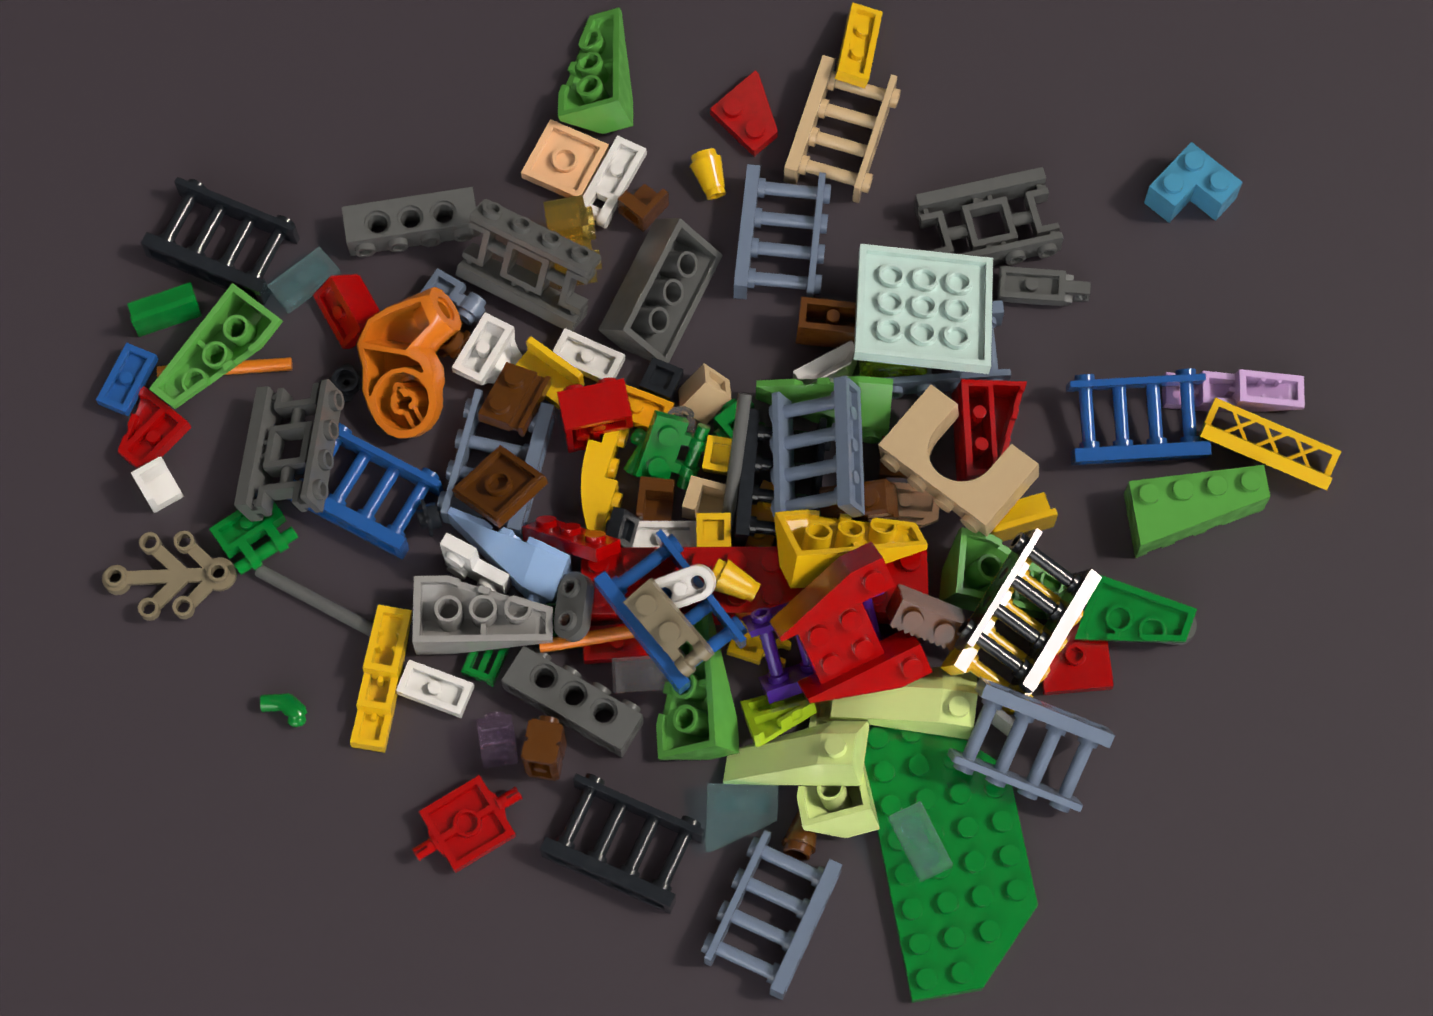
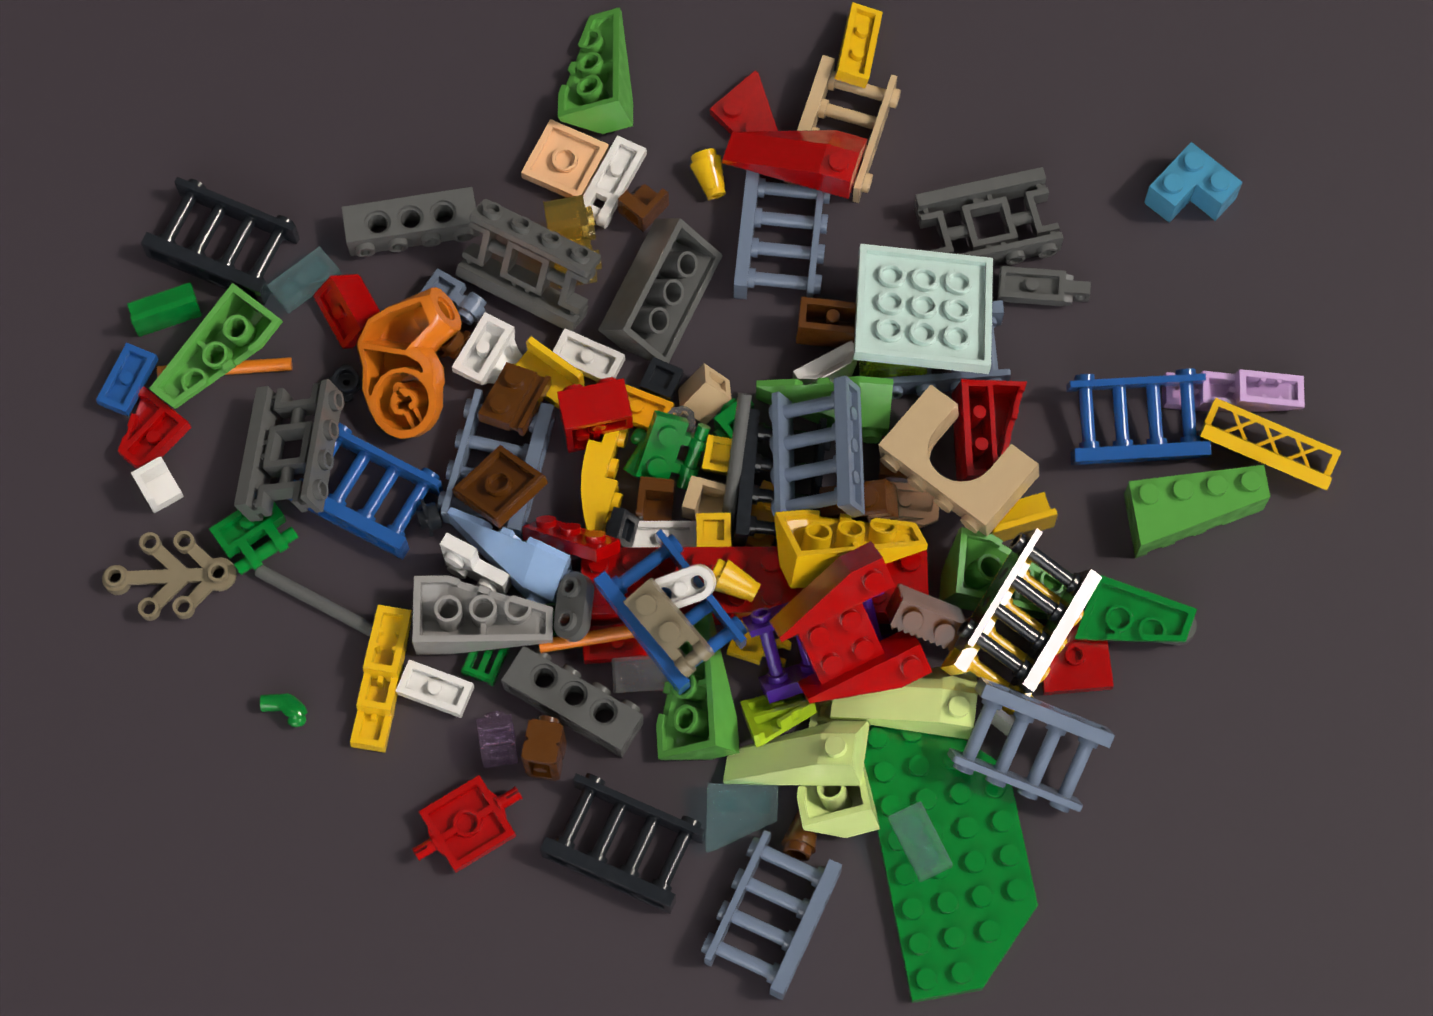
none -> red wedge [722,130,868,199]

